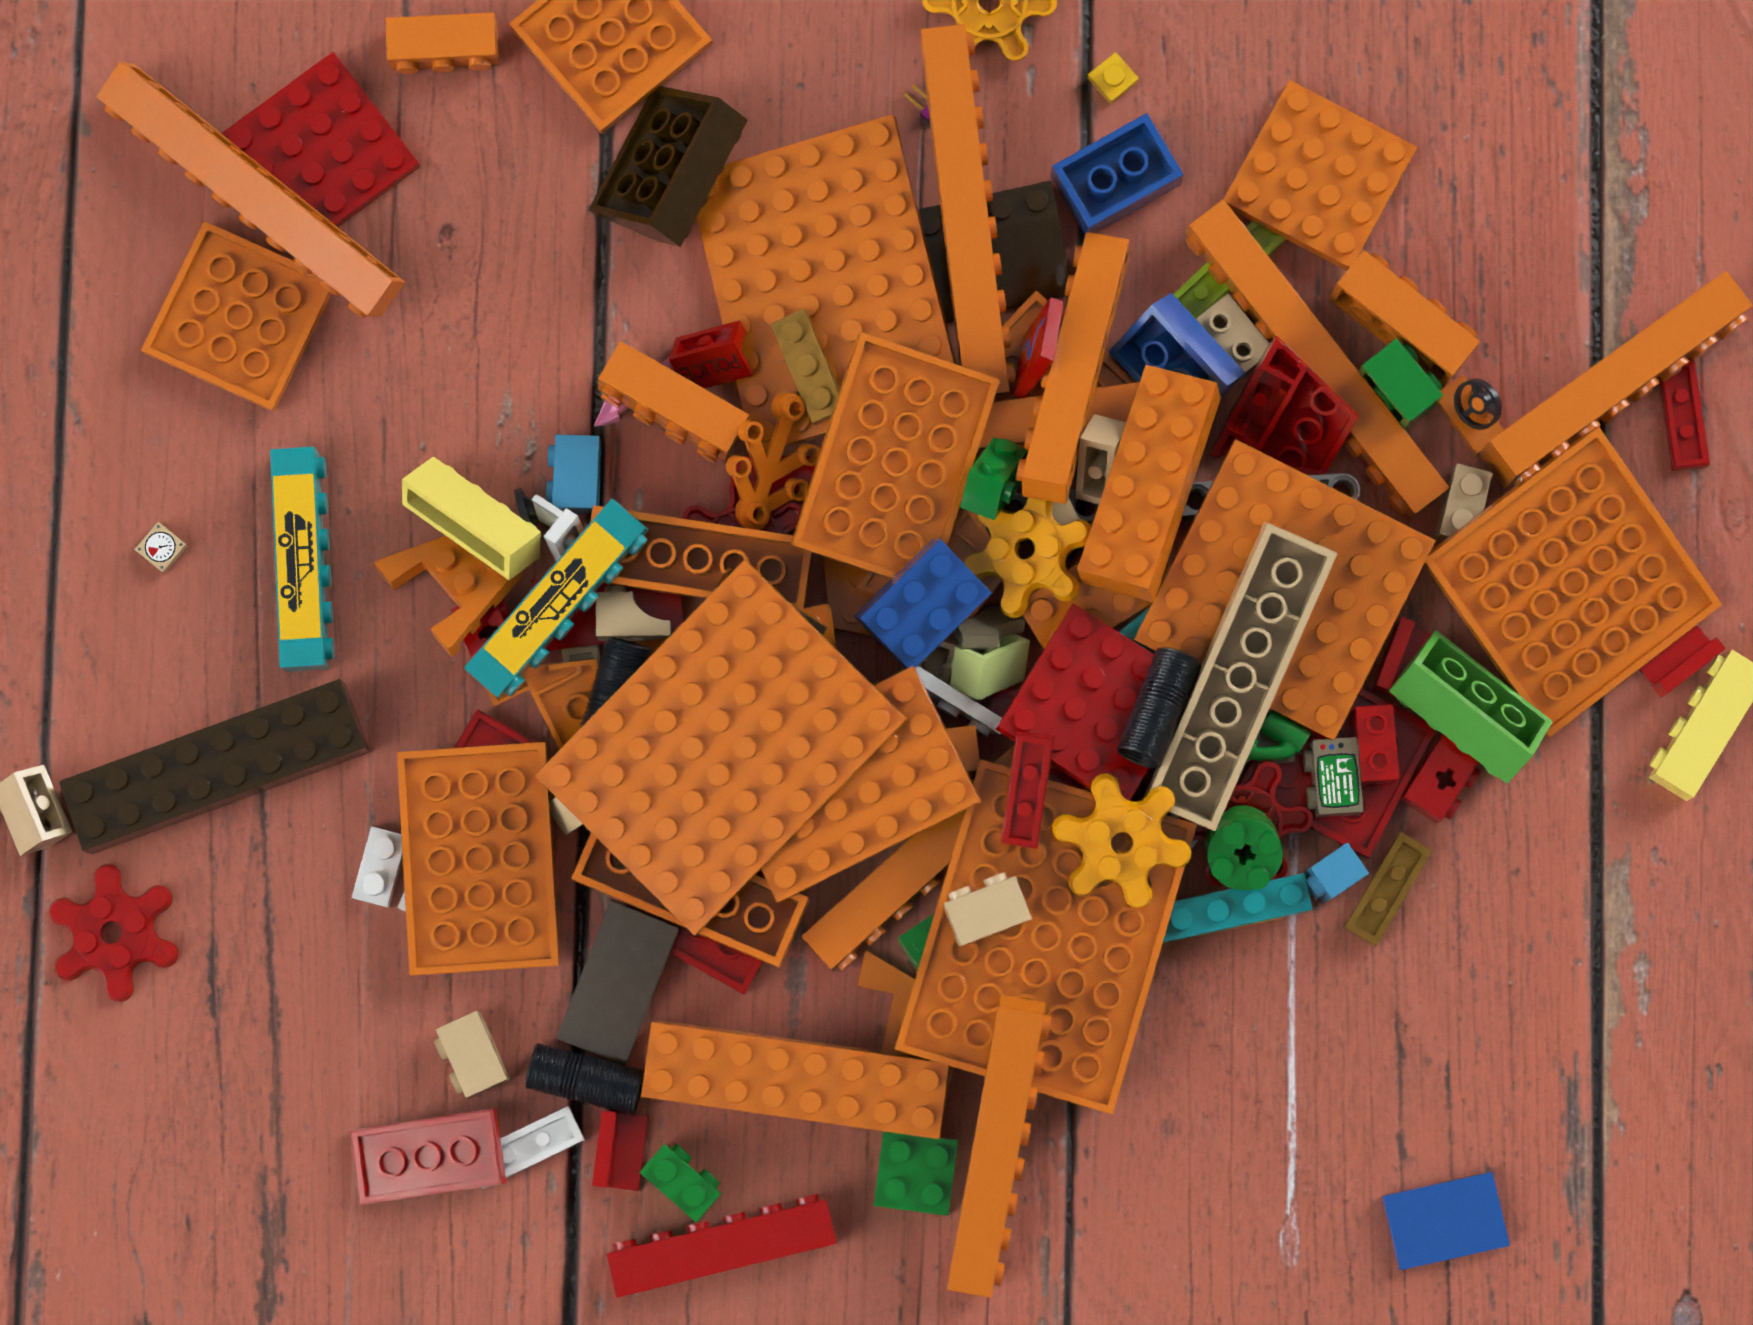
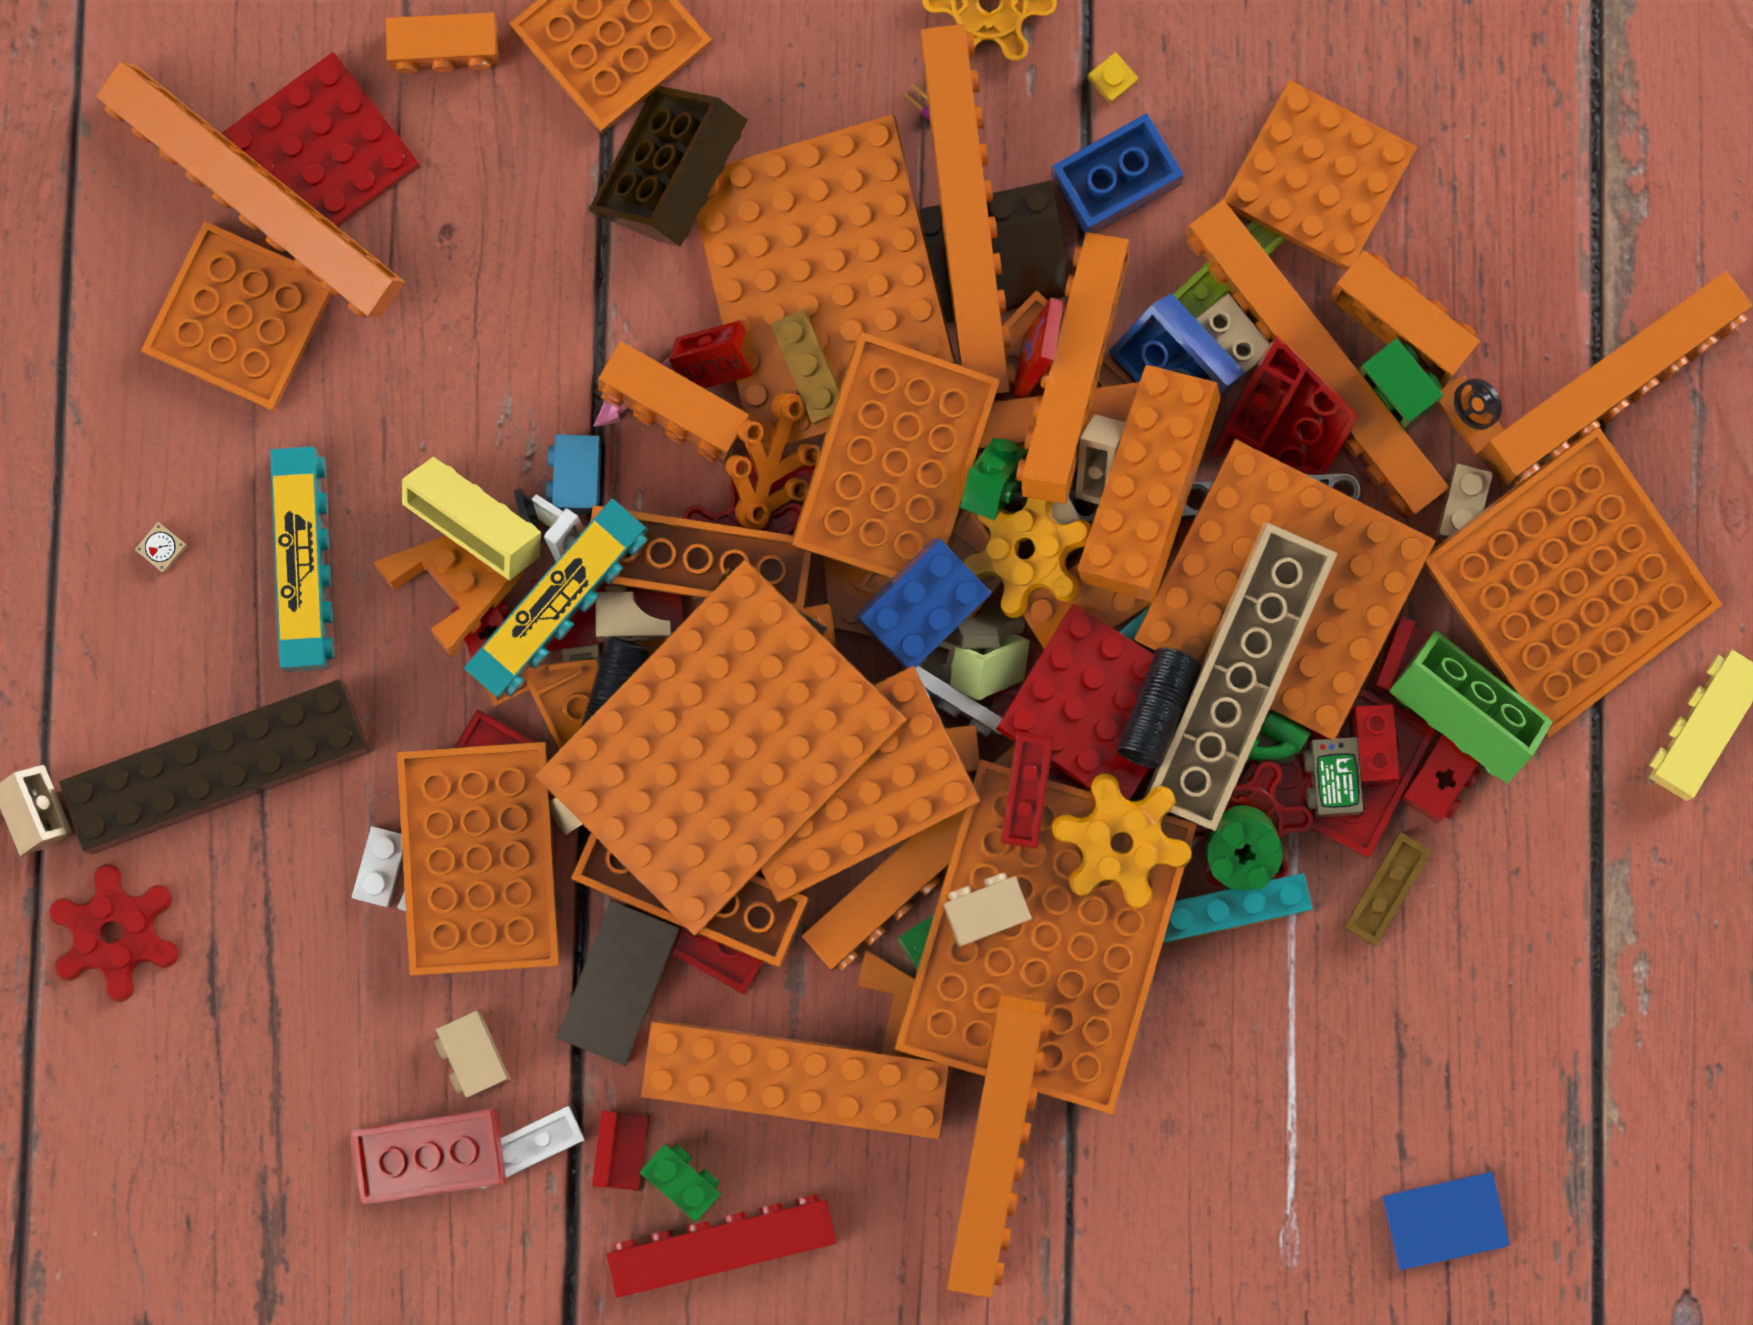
black piece [525,1043,645,1116] -> none
green brick [874,1131,958,1216] -> none
dark azure brick [1303,842,1369,904] -> none
red panel [1638,625,1726,697] -> none
red tile [1659,359,1710,471] -> none

